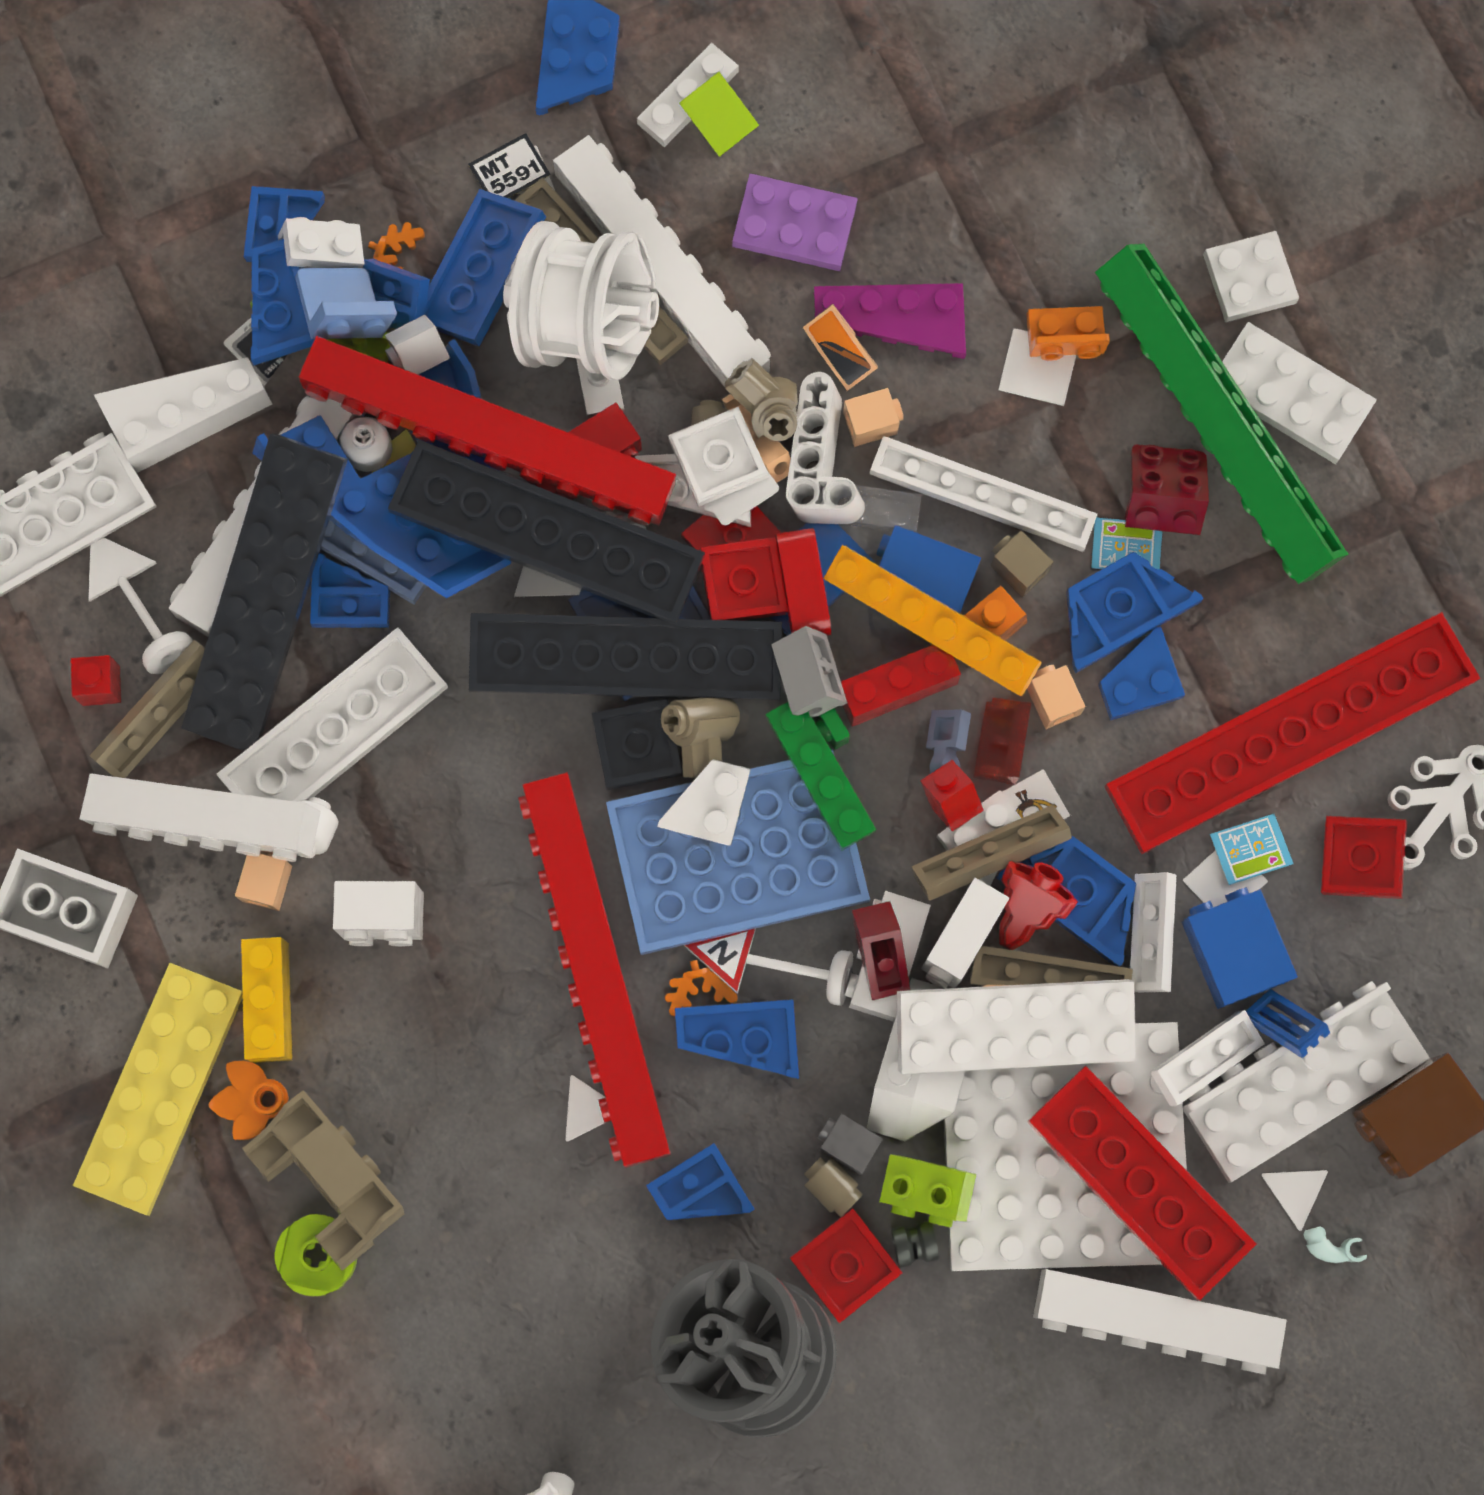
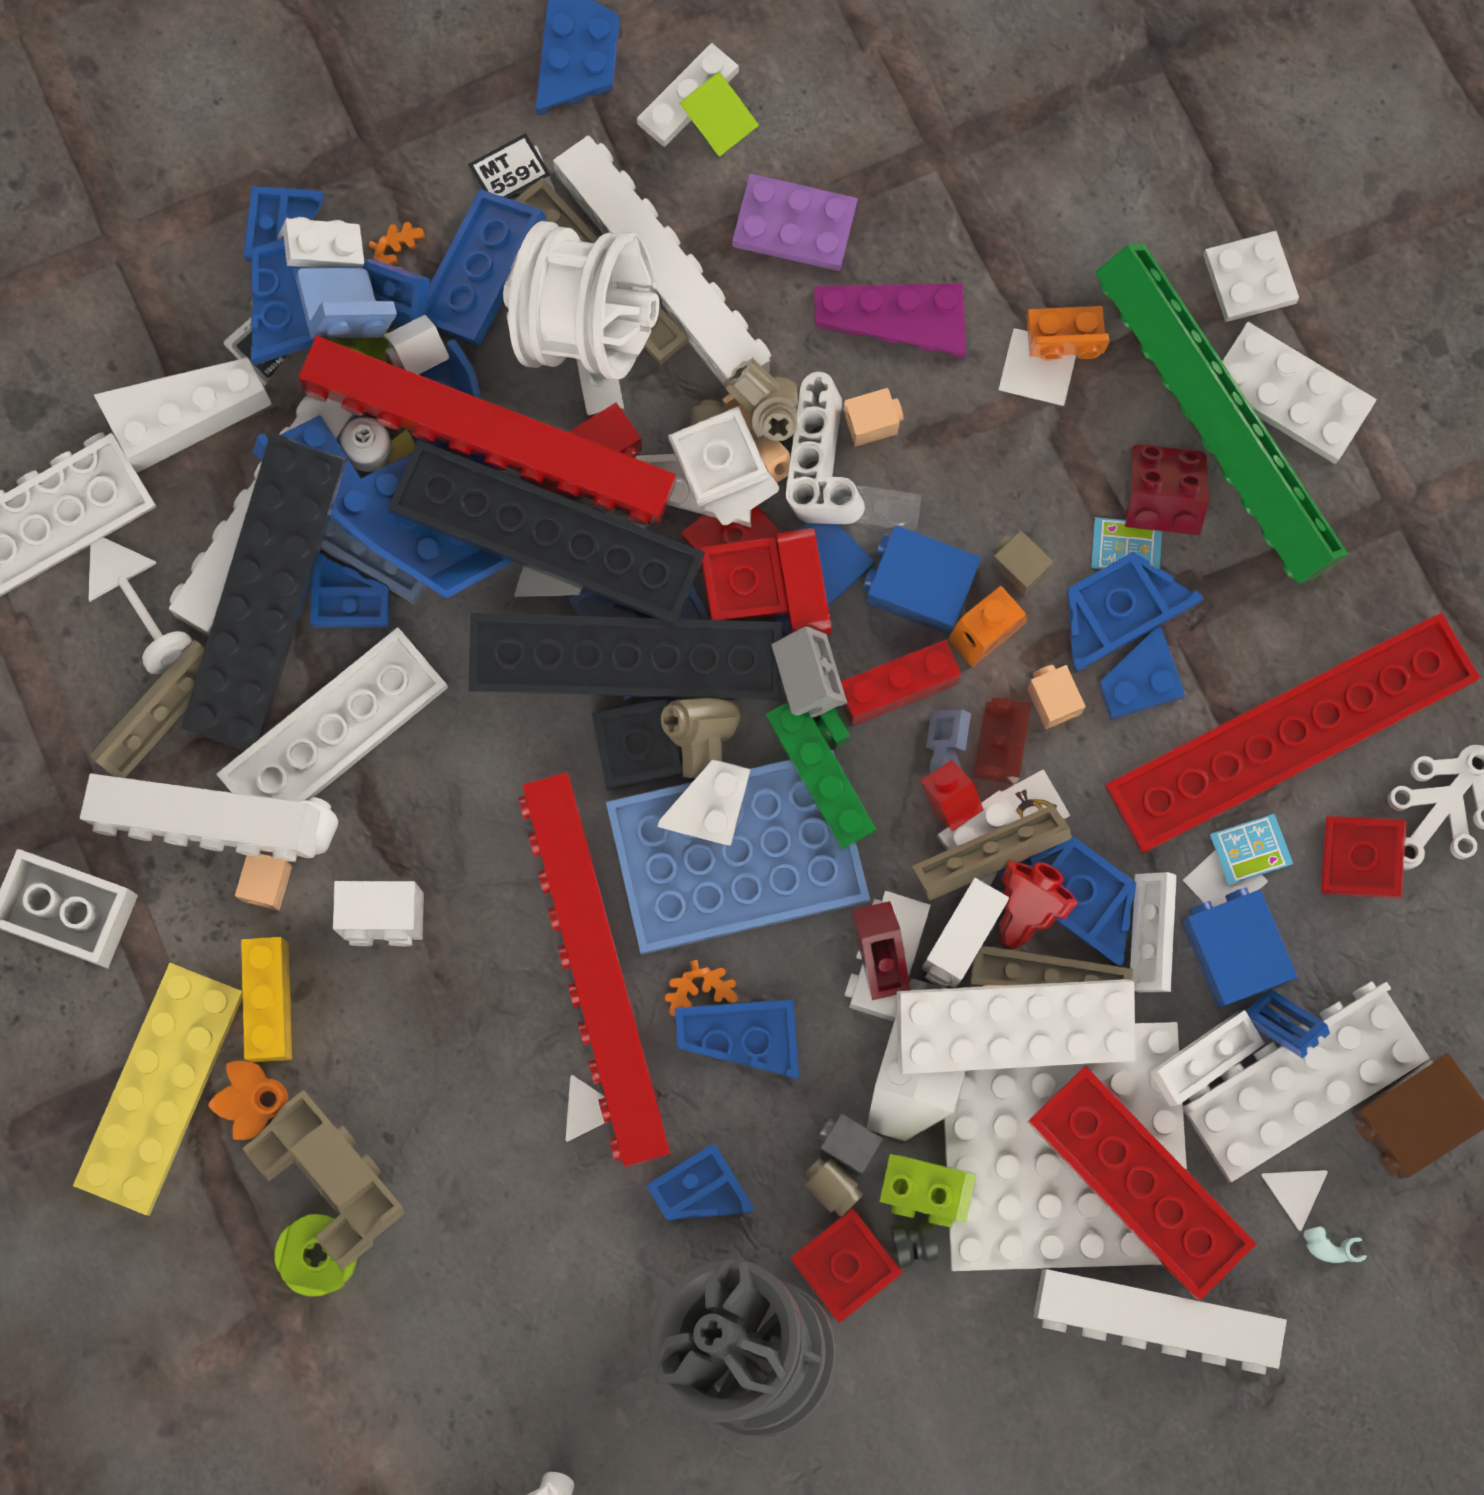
red brick [70,655,121,706] -> none
white piece [684,928,853,1006] -> none
slope [803,304,878,391] -> none
light orange plate [823,545,1042,696] -> none
white plate [870,436,1097,552] -> none

